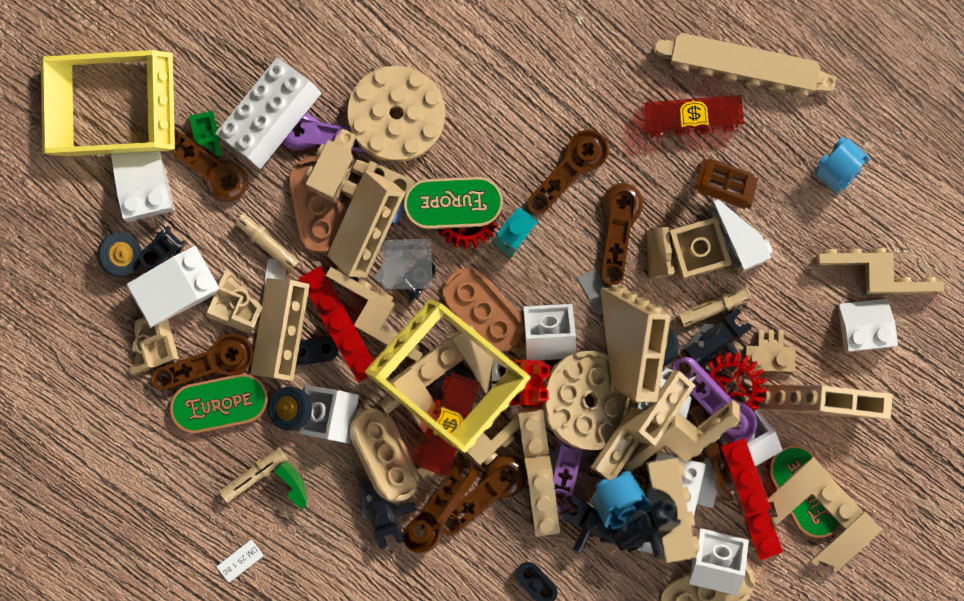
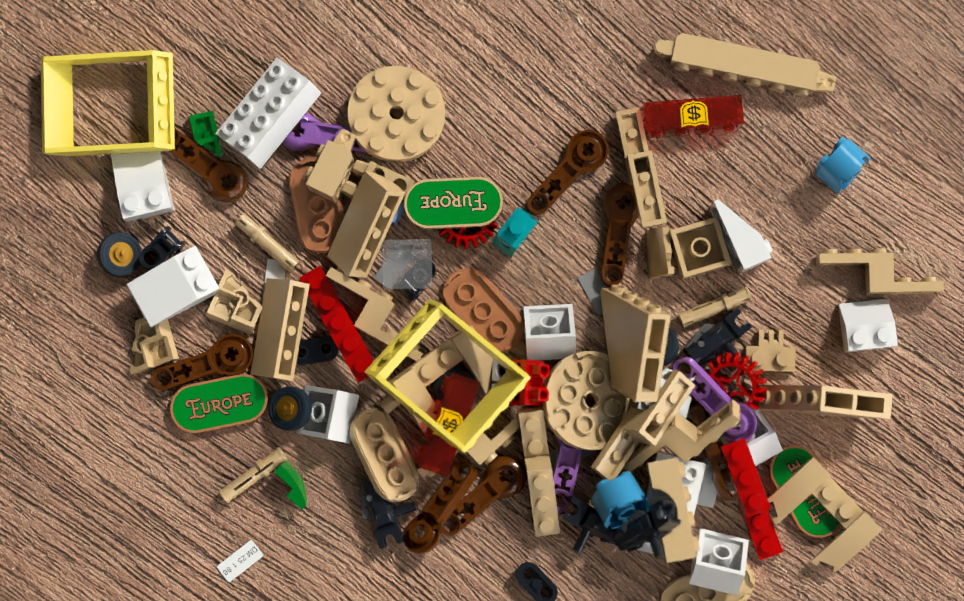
reddish brown piece [695,158,758,209] -> none
none -> tan bracket [615,107,667,228]

